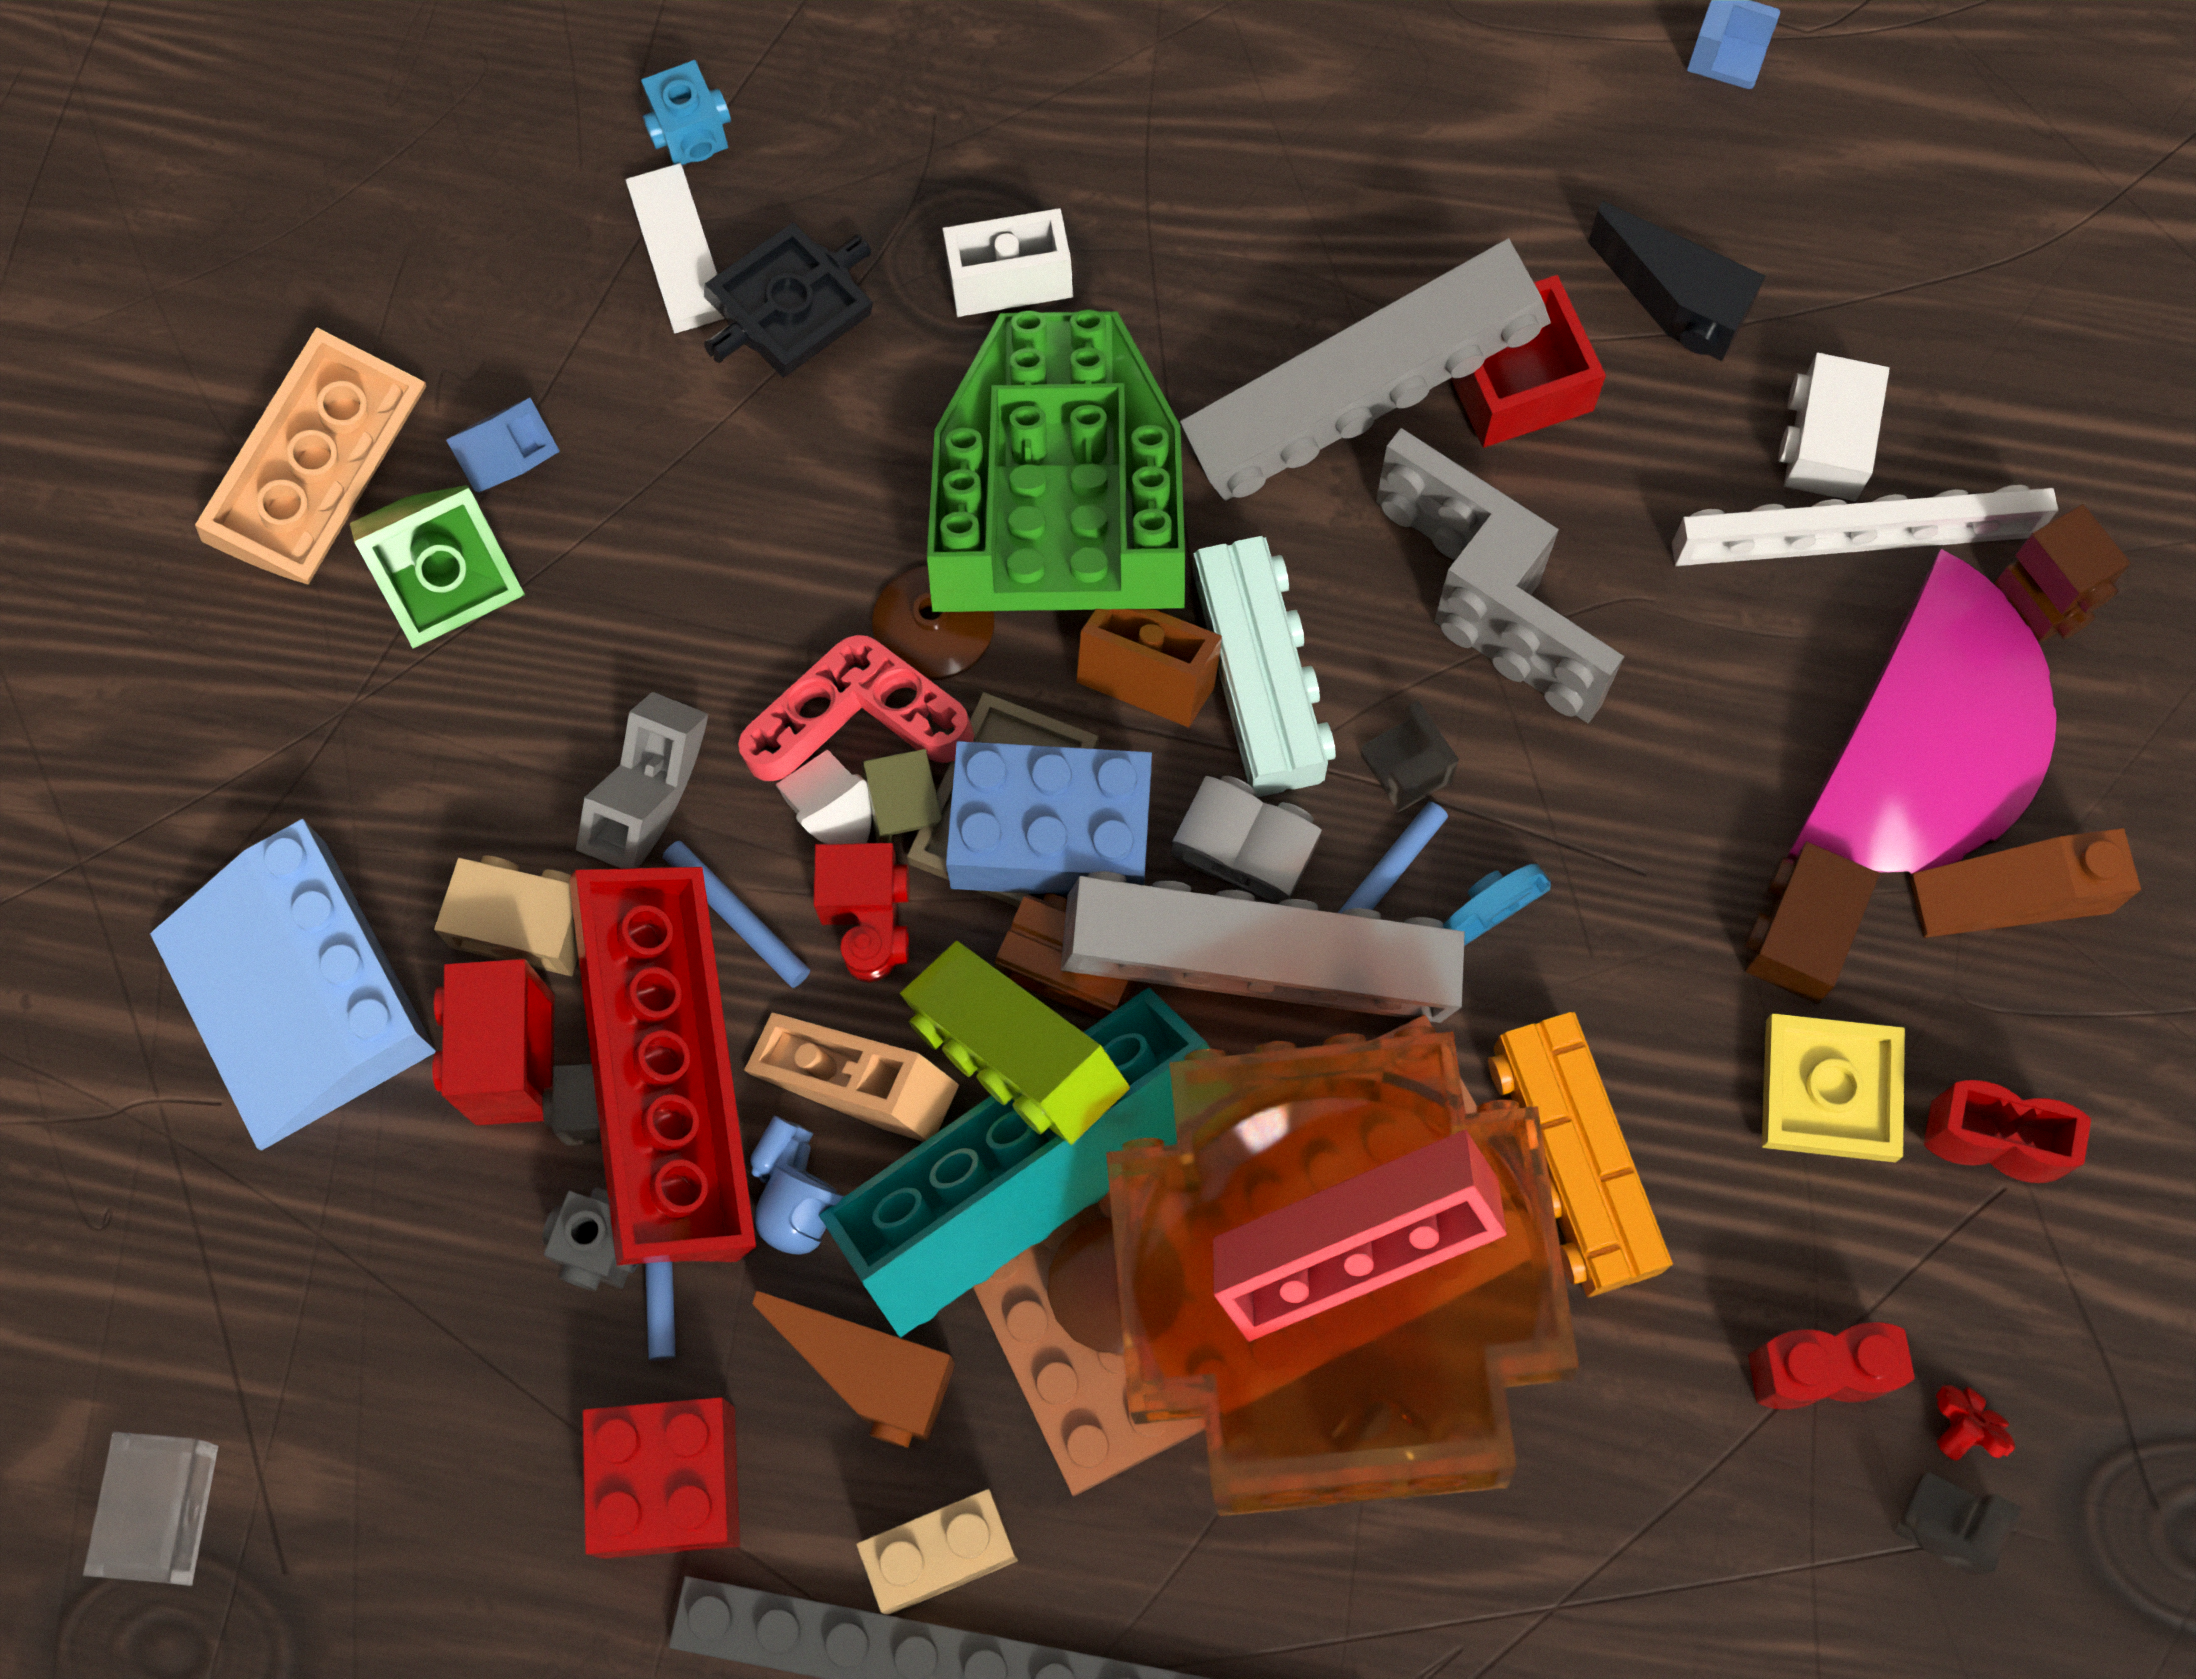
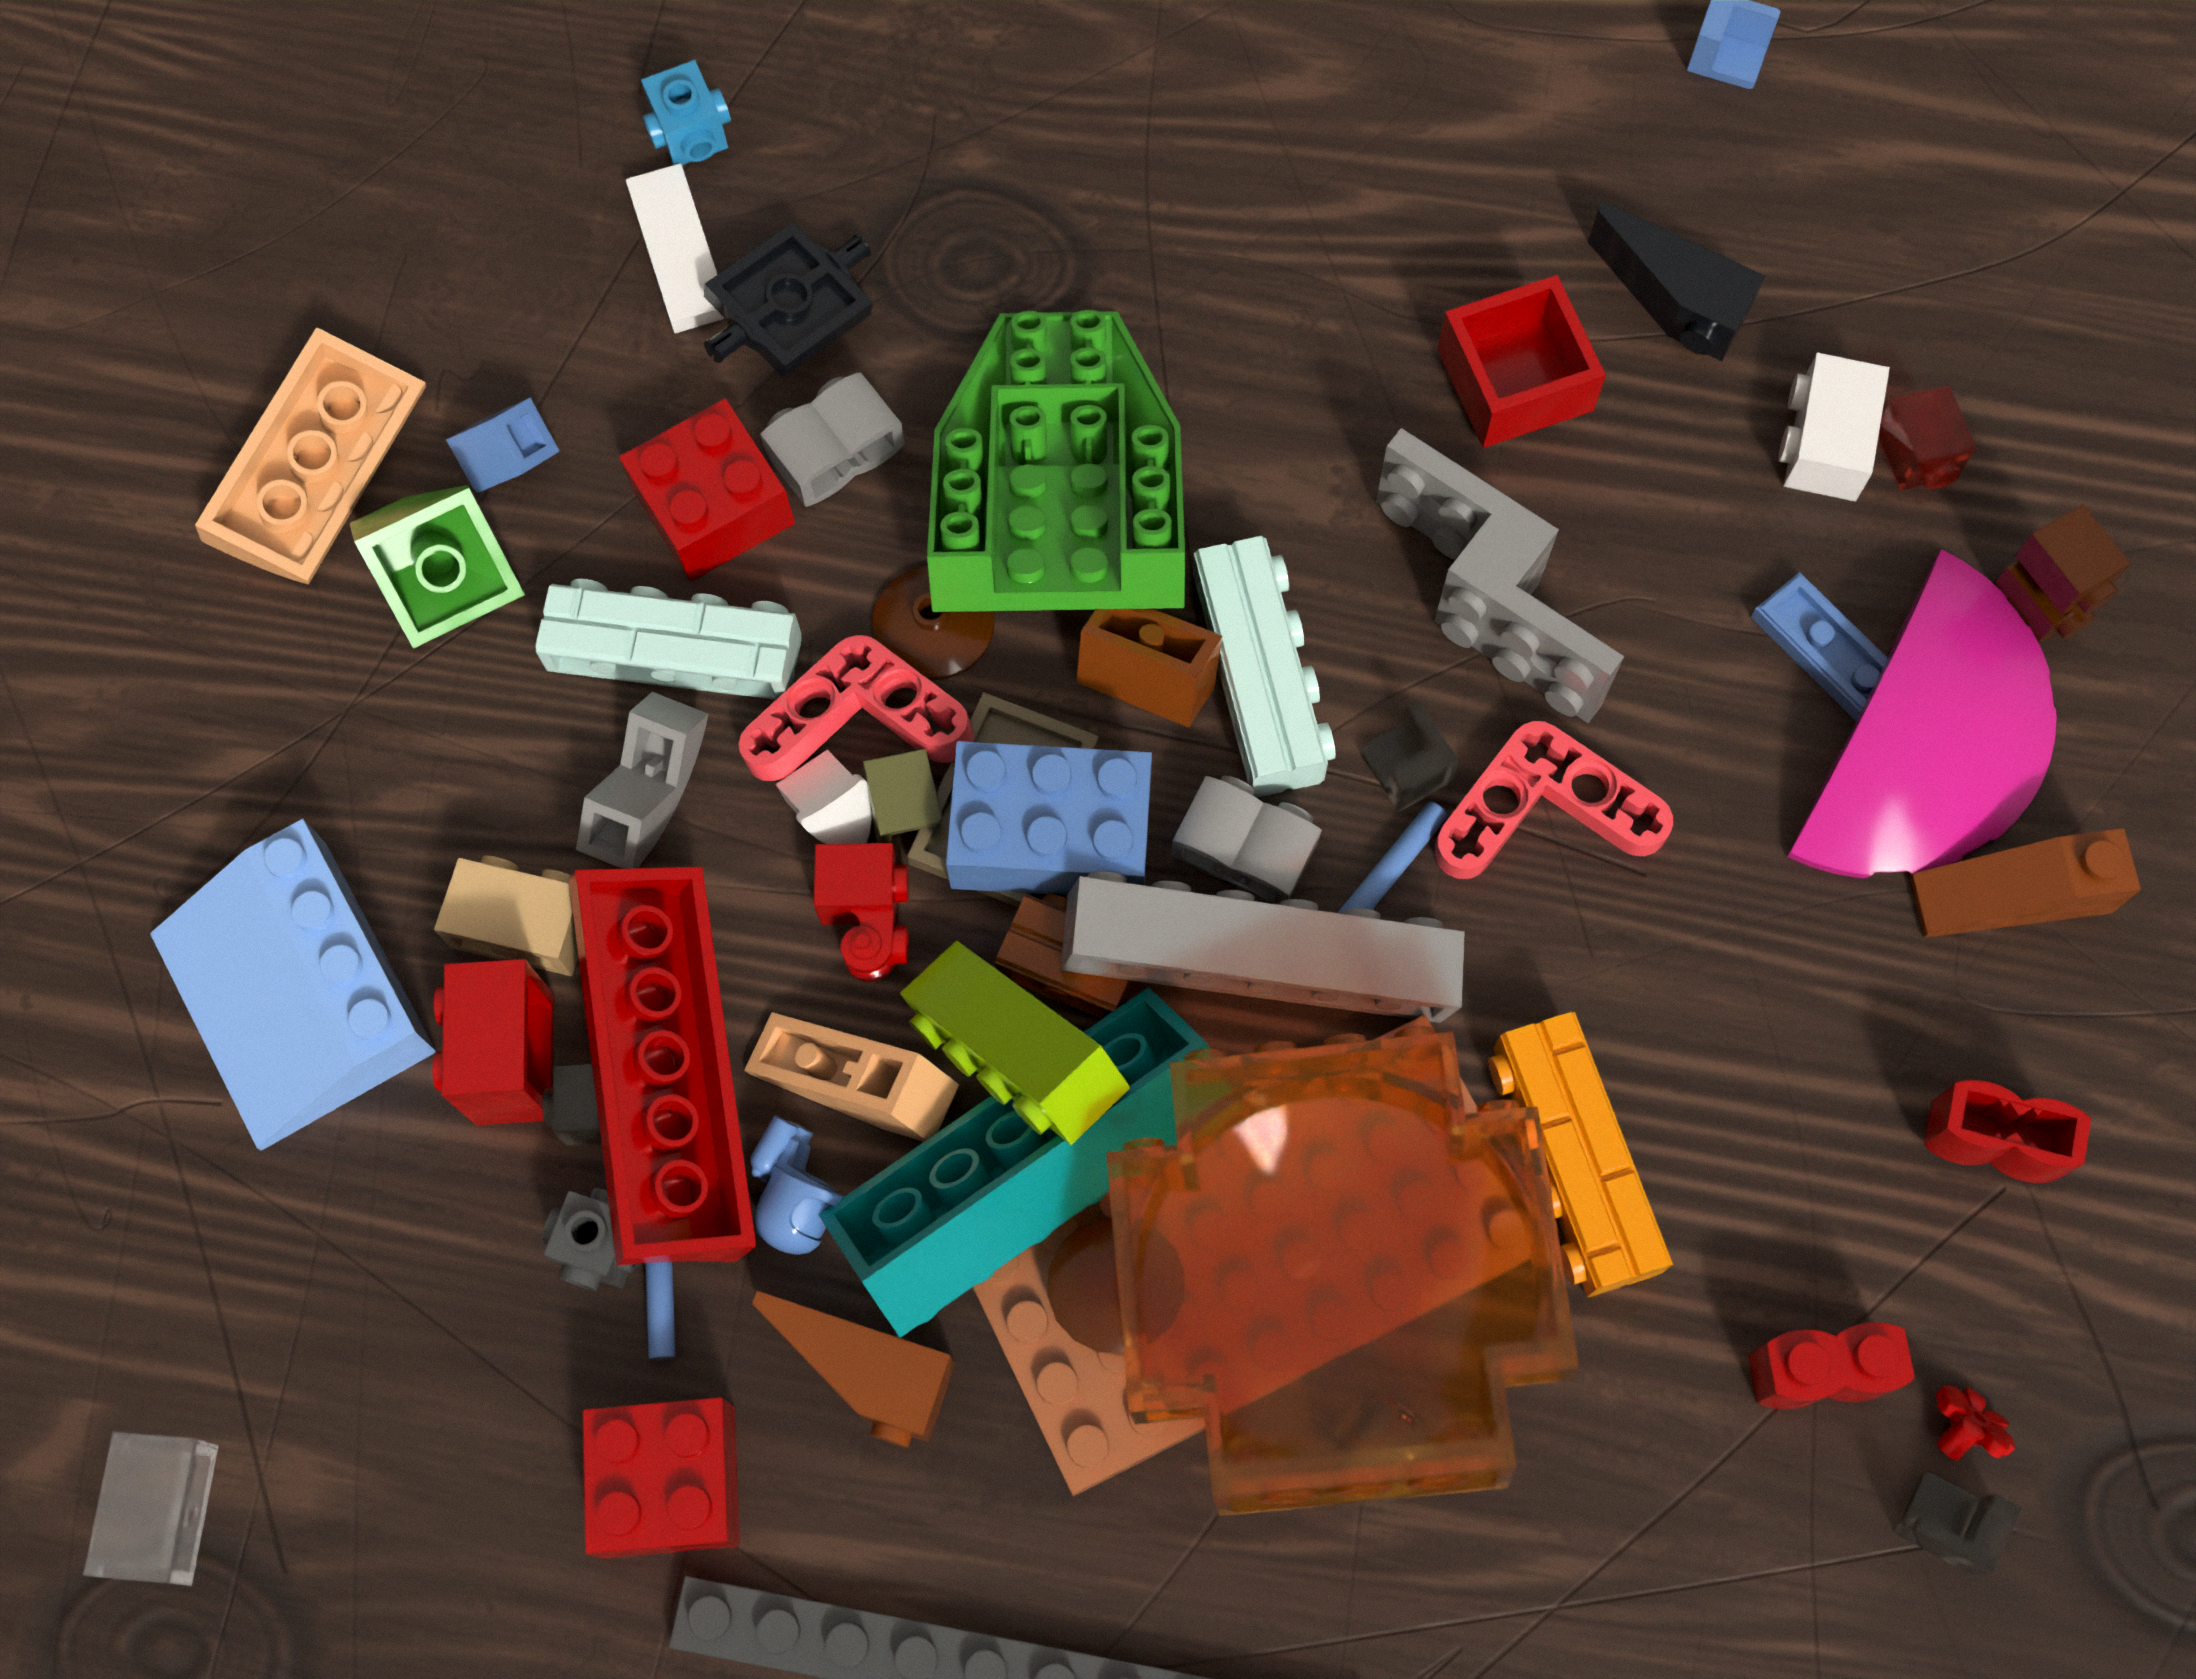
medium blue bar [663,841,810,988] -> none
tan brick [857,1489,1018,1615] -> none
white brick [943,208,1073,317] -> none
light grey brick [1180,238,1551,501] -> none
coral brick [1213,1129,1507,1342] -> none
dark azure plate [1443,864,1551,946] -> none
white plate [1671,485,2058,566] -> none
reddish brown brick [1743,841,1880,1004] -> none
light yellow plate [1762,1013,1905,1162] -> none
none -> light aqua brick [536,579,802,700]
none -> red piece [619,398,795,582]
none -> light grey brick [760,372,905,507]
none -> coral beam [1434,721,1673,879]
none -> medium blue tile [1751,572,1887,721]
none -> clear red brick [1878,385,1977,491]

